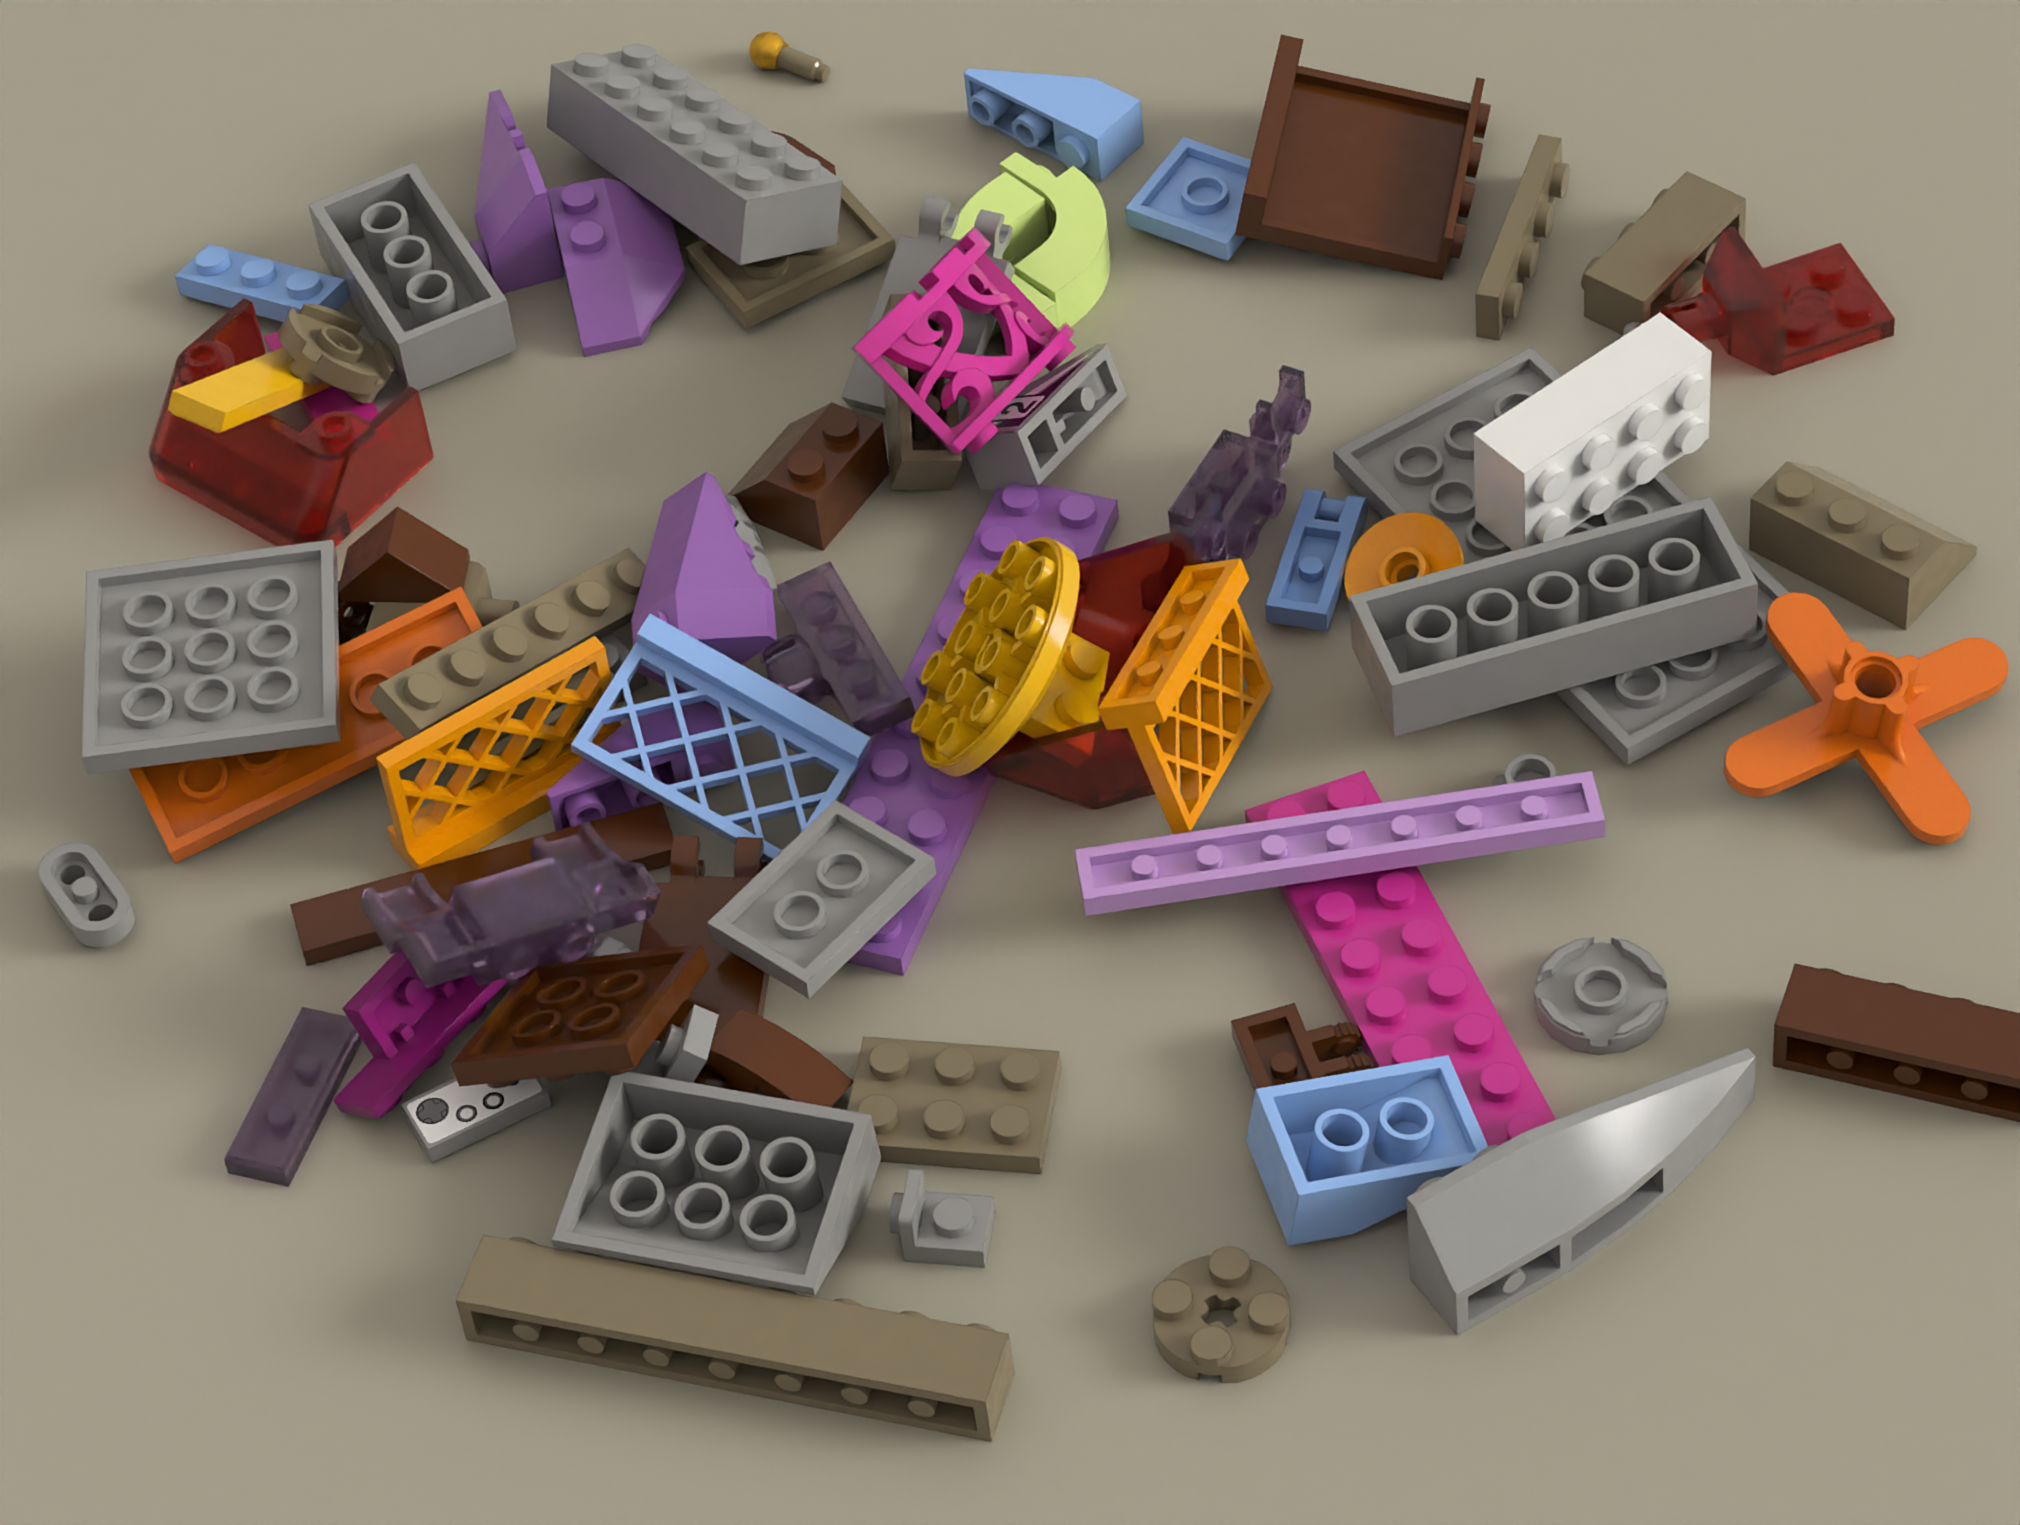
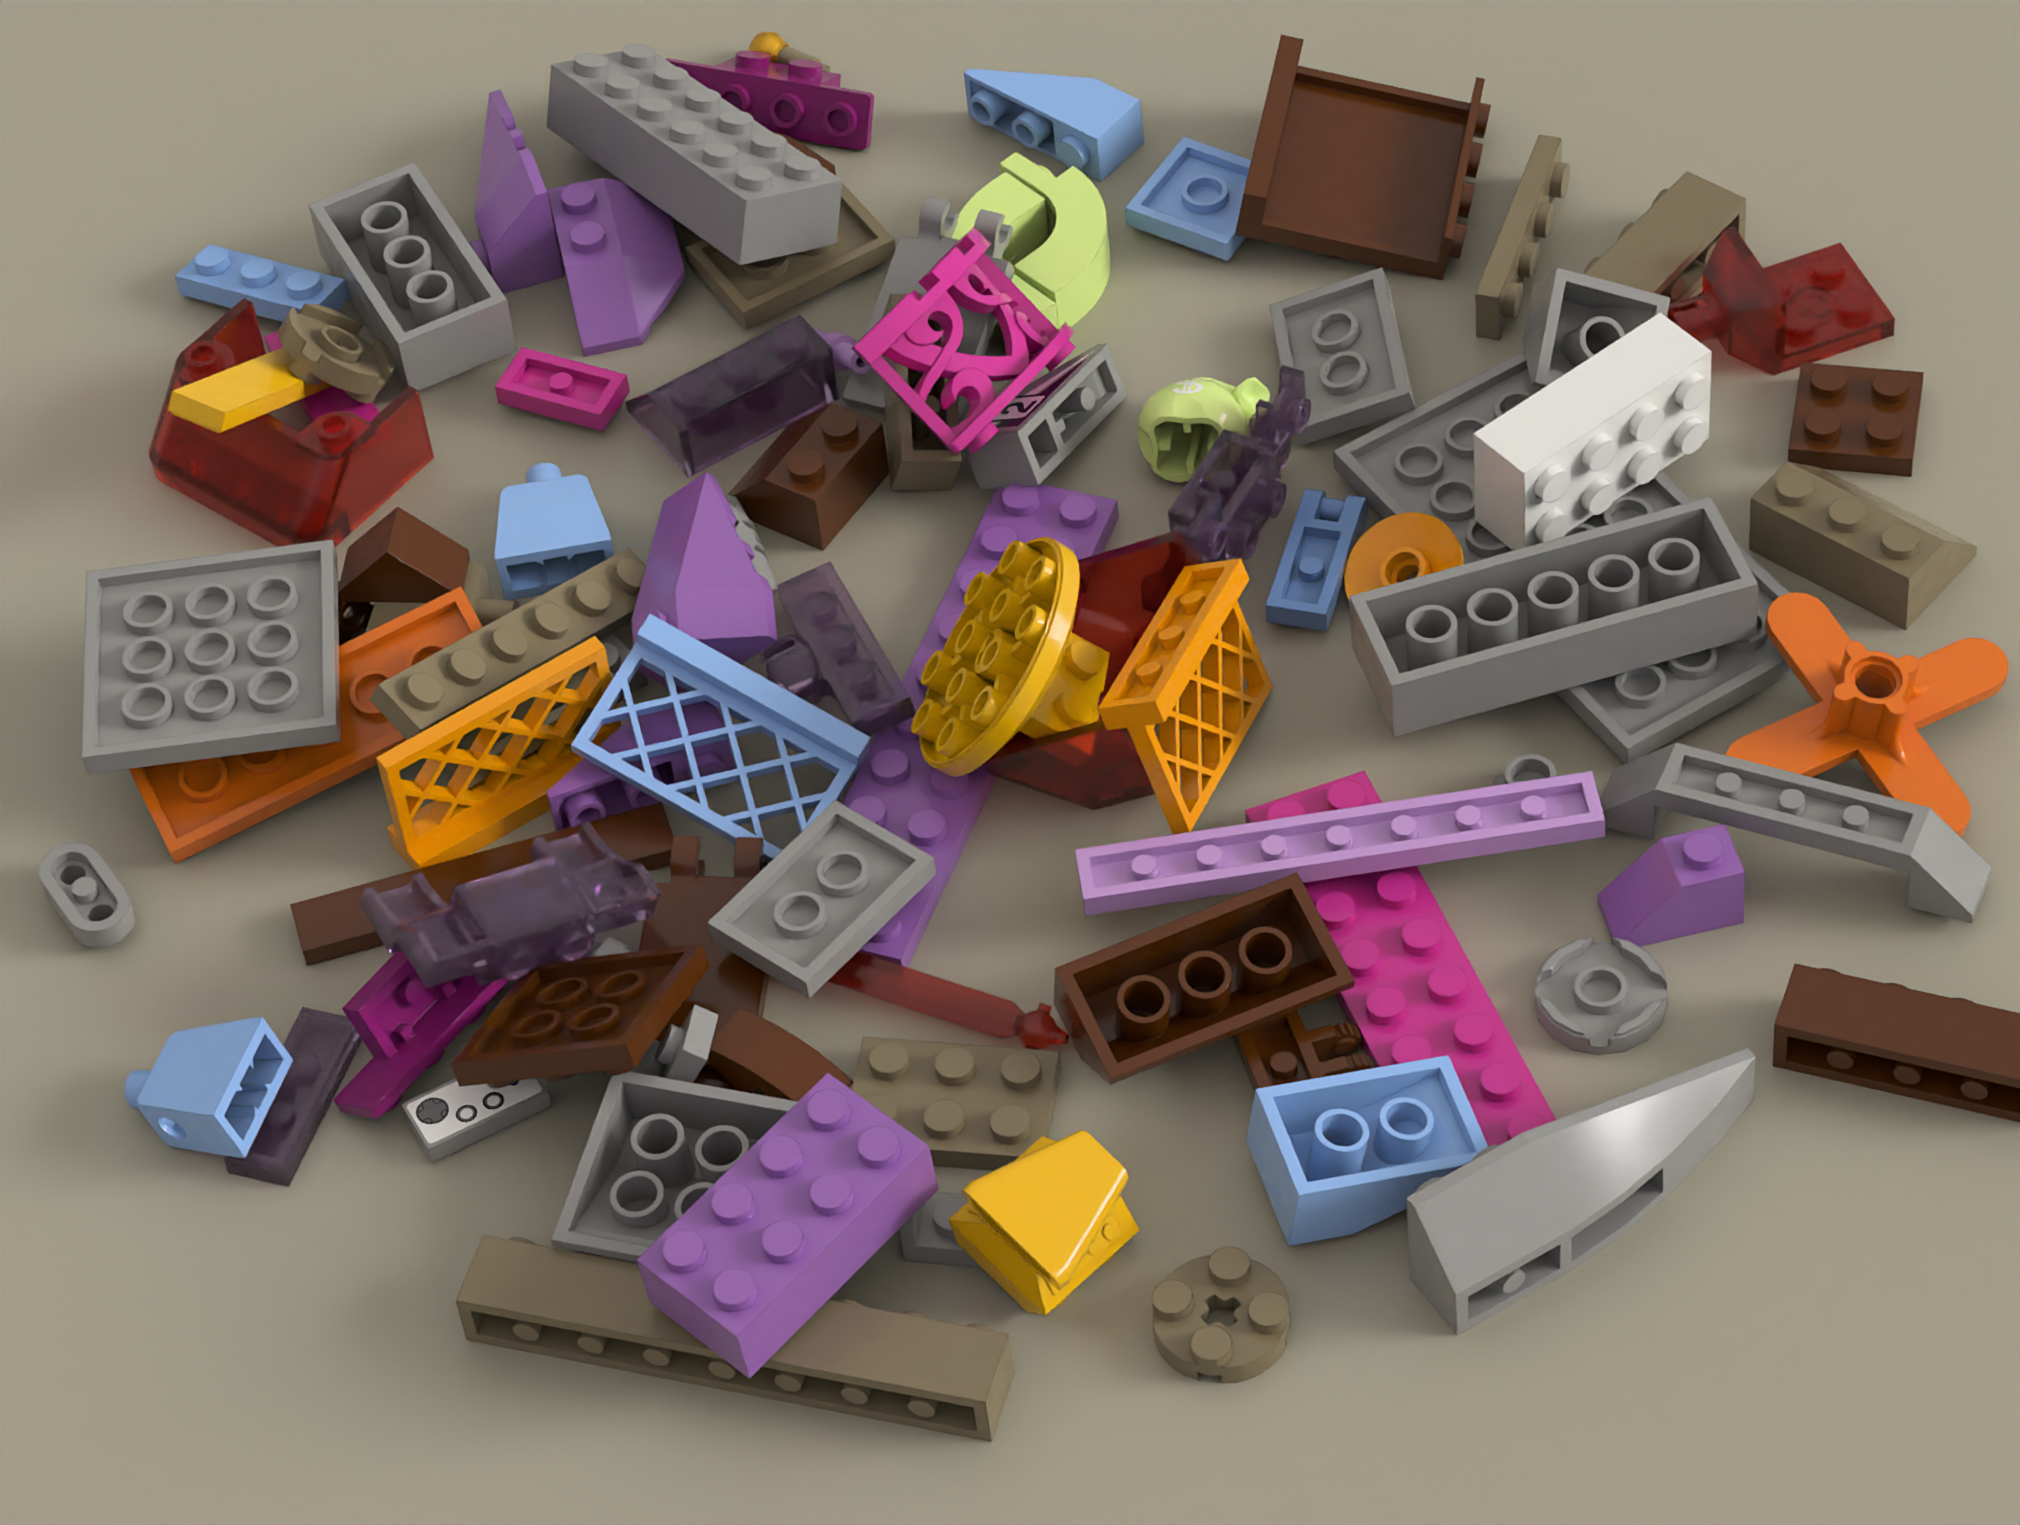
none -> light blue torso [125,1017,293,1158]
none -> light blue torso [494,463,614,600]
none -> dark pink plate [495,347,630,431]
none -> clear purple slope [625,315,839,477]
none -> medium lavender brick [636,1073,939,1379]
none -> magenta bracket [666,51,874,150]
none -> lavender bar [806,329,871,374]
none -> clear red wheel [827,951,1069,1050]
none -> yellow piece [948,1130,1140,1316]
none -> reddish brown slope [1054,872,1355,1085]
none -> yellowish green piece [1138,377,1270,483]
none -> light grey plate [1269,267,1416,446]
none -> light grey slope [1523,267,1670,388]
none -> medium lavender slope [1597,824,1745,947]
none -> light grey slope [1600,743,1991,924]
none -> reddish brown plate [1788,362,1924,477]

